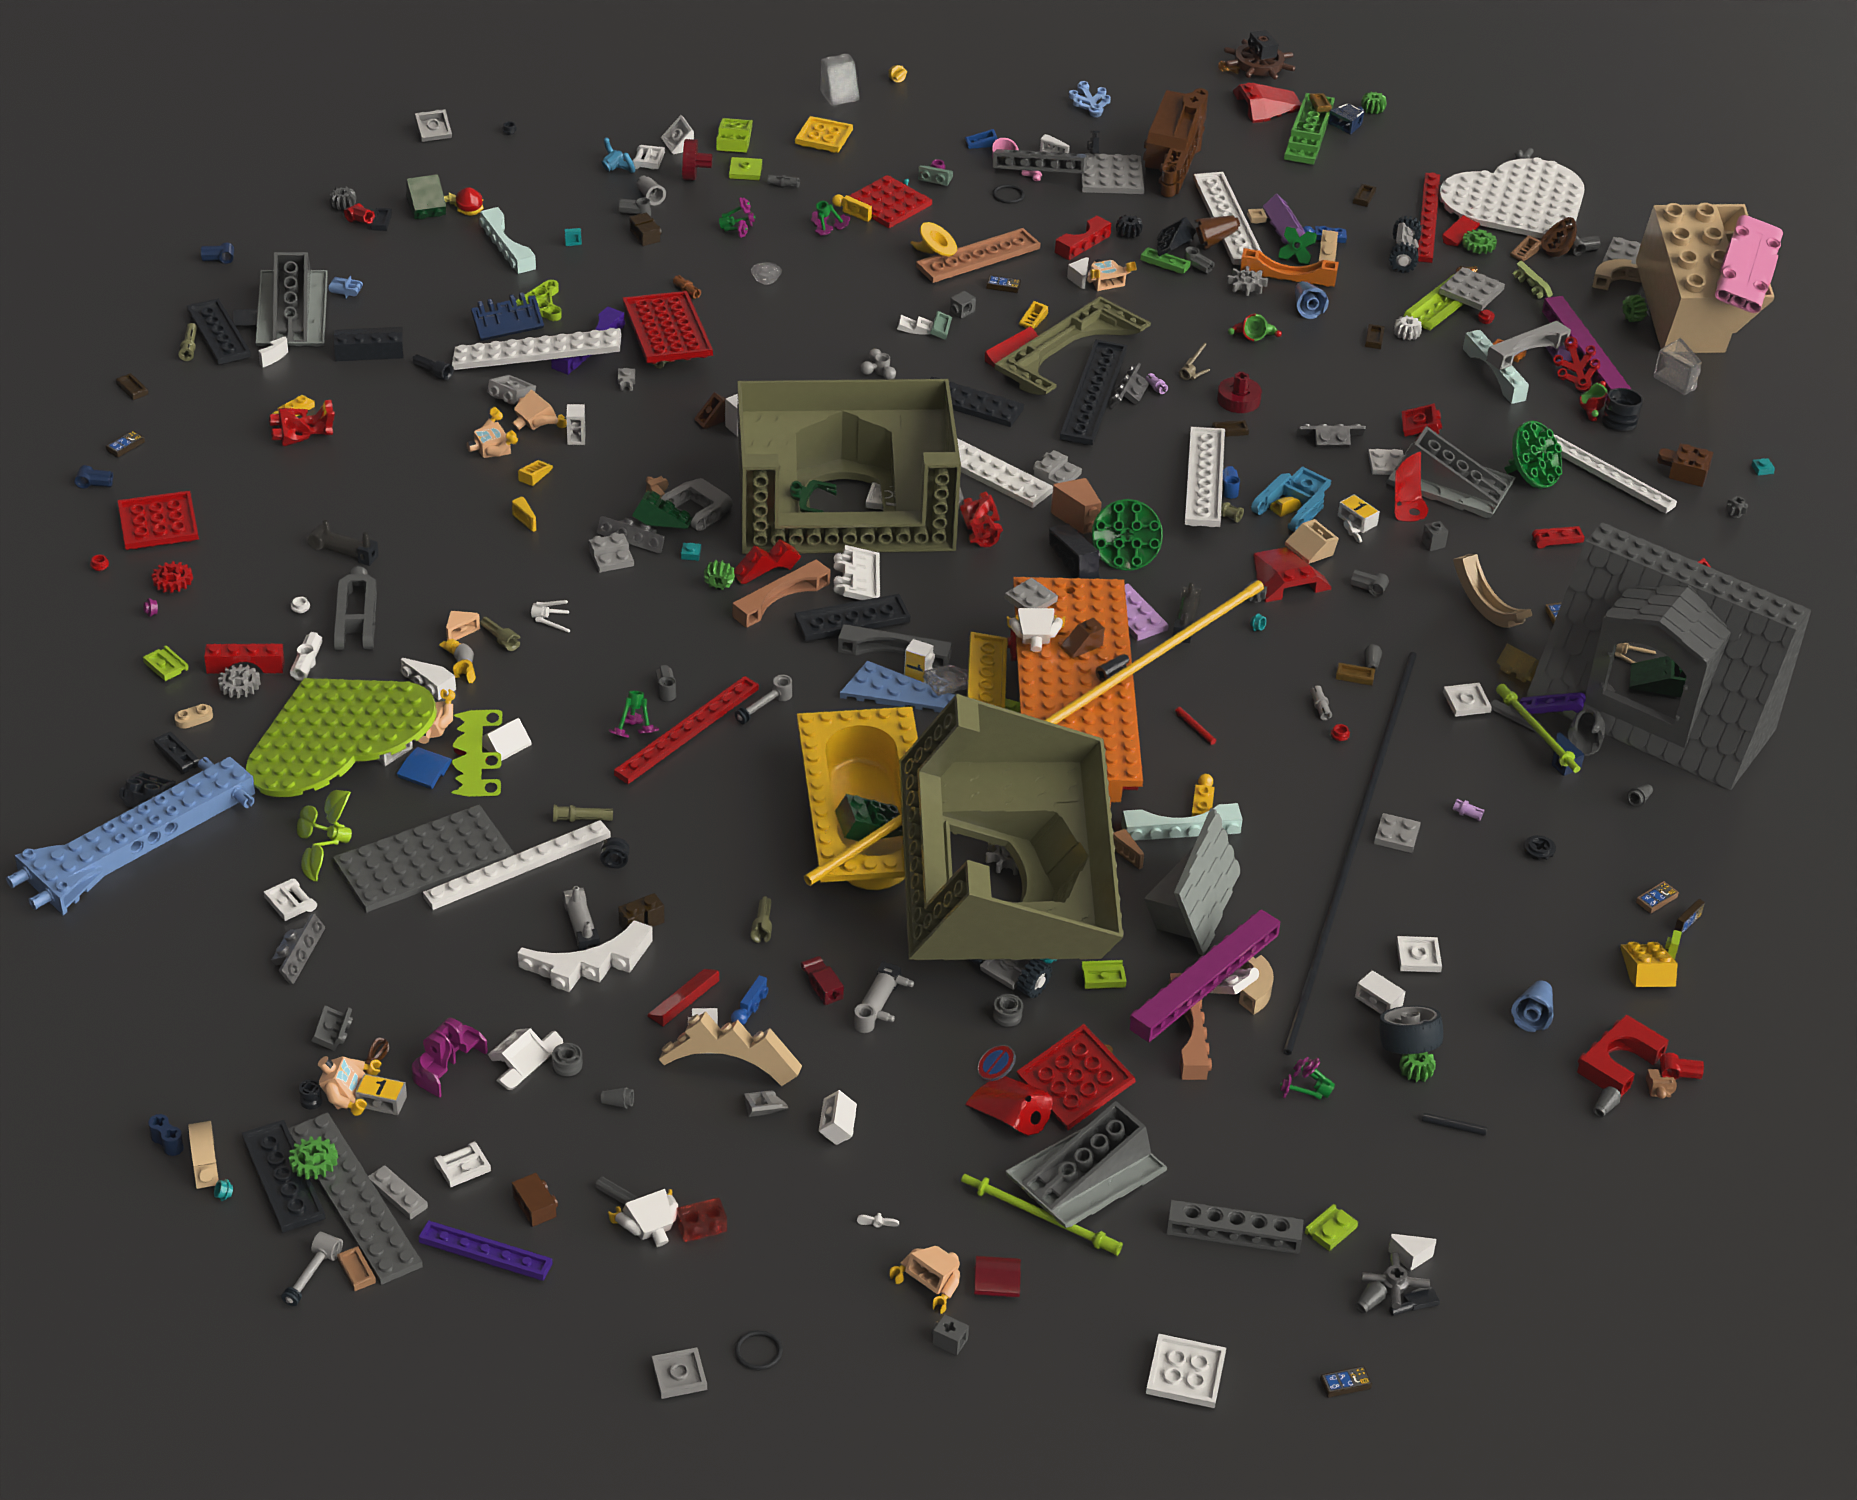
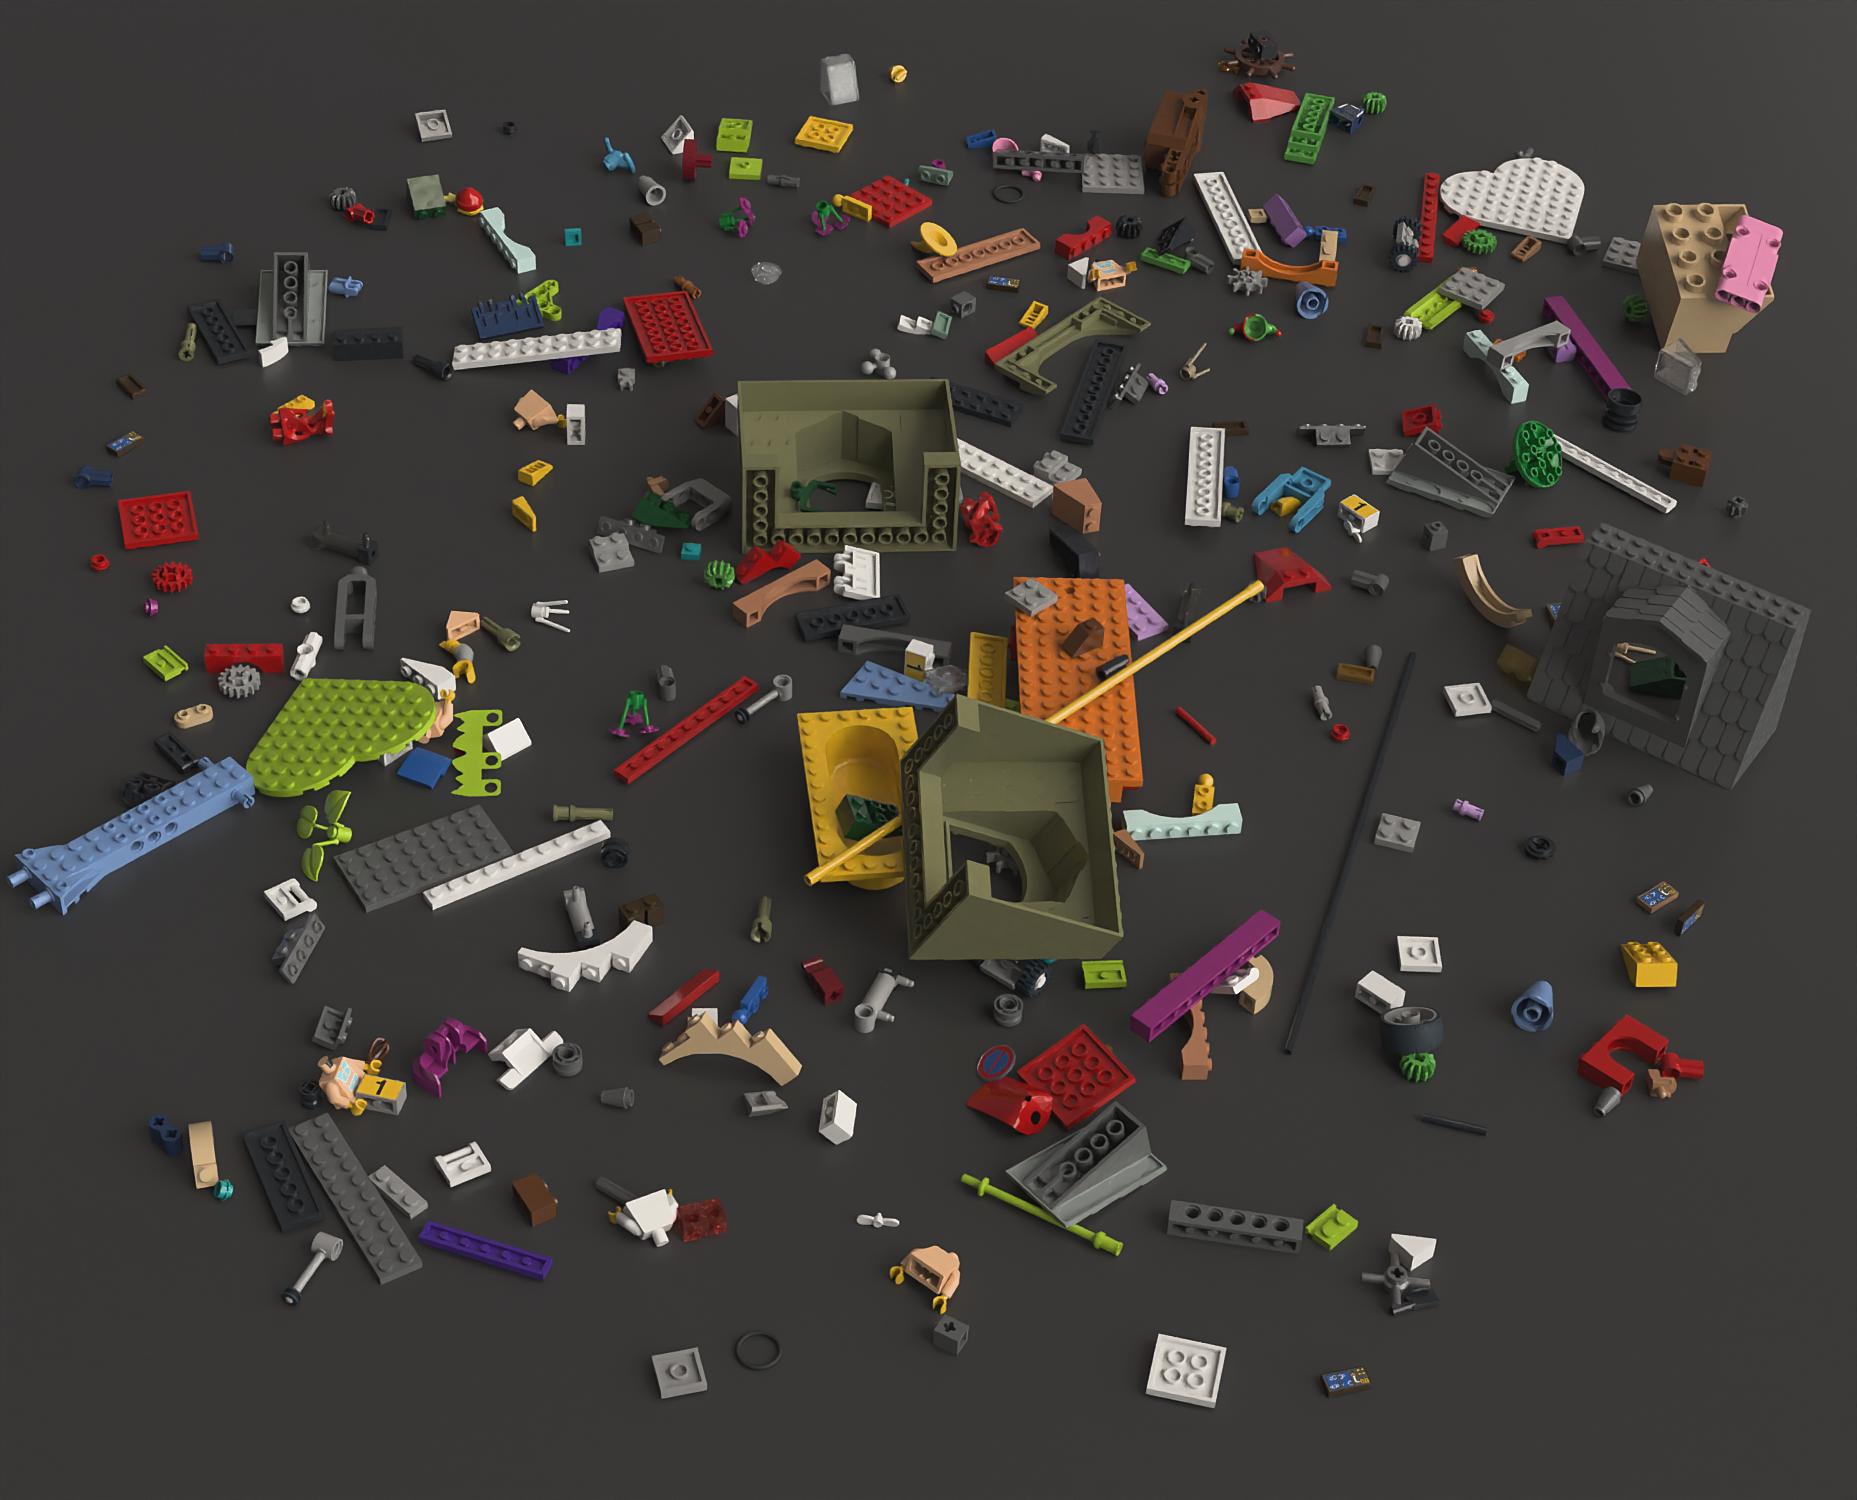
bright green gear [289,1136,338,1180] -> none
medium nougat tile [337,1246,376,1291] -> none
light nougat torso [467,407,518,458] -> none
light grey plate [487,375,536,405] -> none
dark grey piece [619,197,651,216] -> none
white plate [632,145,665,169] -> none
dark red slope [974,1256,1021,1297] -> none
white torso [1007,608,1065,652] -> none
light blue plant [1069,81,1111,117] -> none
green bracket [1091,499,1163,571] -> none
light grey piece [1144,808,1240,956] -> none
reddish brown cone [1195,215,1240,250] -> none
dark red piece [1217,371,1262,413] -> none
teal plate [1250,613,1266,631] -> none
green plant [1278,227,1317,265] -> none
plant [1280,1057,1335,1100] -> none
tan slope [1285,519,1339,564] -> none
pearl gold tile [1309,93,1332,112] -> none
dark grey cone [1355,1281,1388,1313] -> none
red piece [1394,451,1428,522] -> none
lime bar [1496,684,1580,773] -> none
yellowish green plate [1513,261,1553,299] -> none
dark purple plate [1520,692,1586,714] -> none
reddish brown piece [1541,217,1577,257] -> none
red plant [1553,336,1600,392] -> none
piece [1579,381,1607,422] -> none
tan arch [1592,259,1642,290] -> none
lime plate [1665,930,1682,959] -> none
teal plate [1751,458,1775,475] -> none

